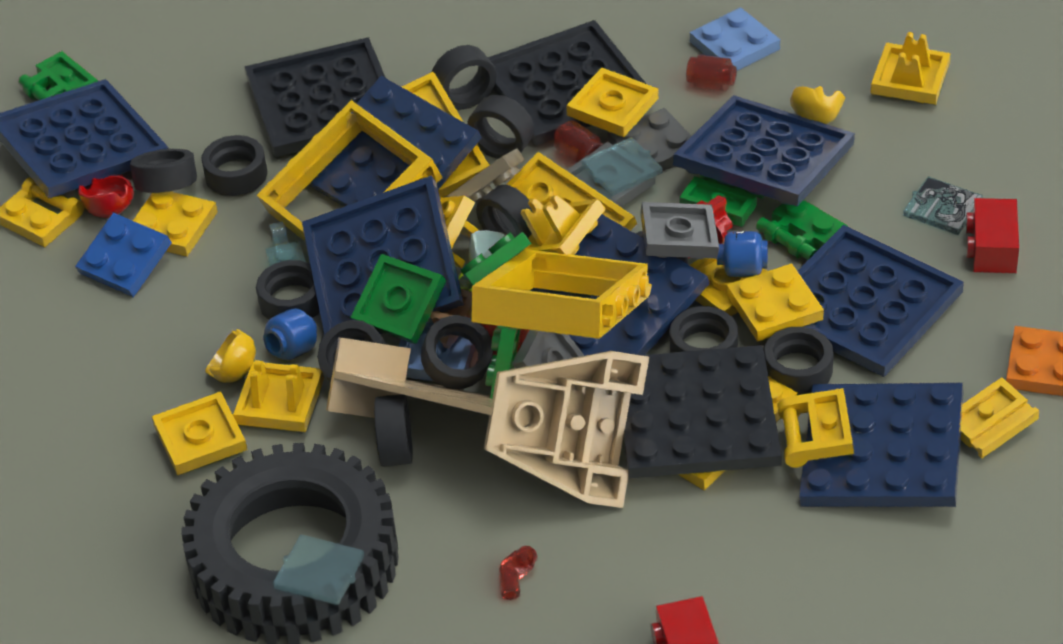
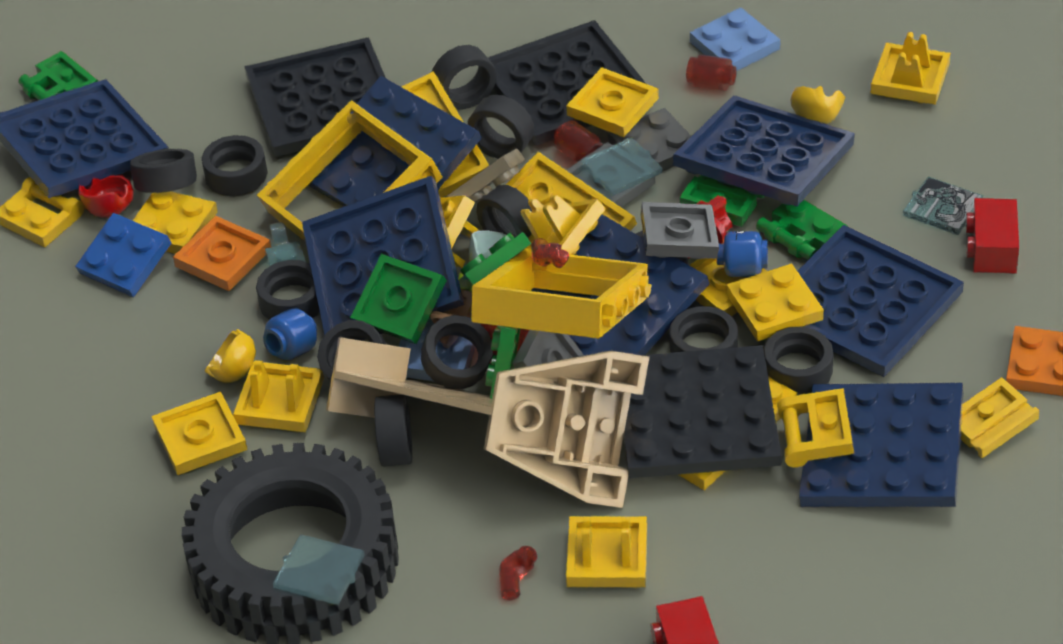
none -> orange plate [173,216,272,291]
none -> clear red arm [531,238,569,268]
none -> yellow plate [566,516,647,587]

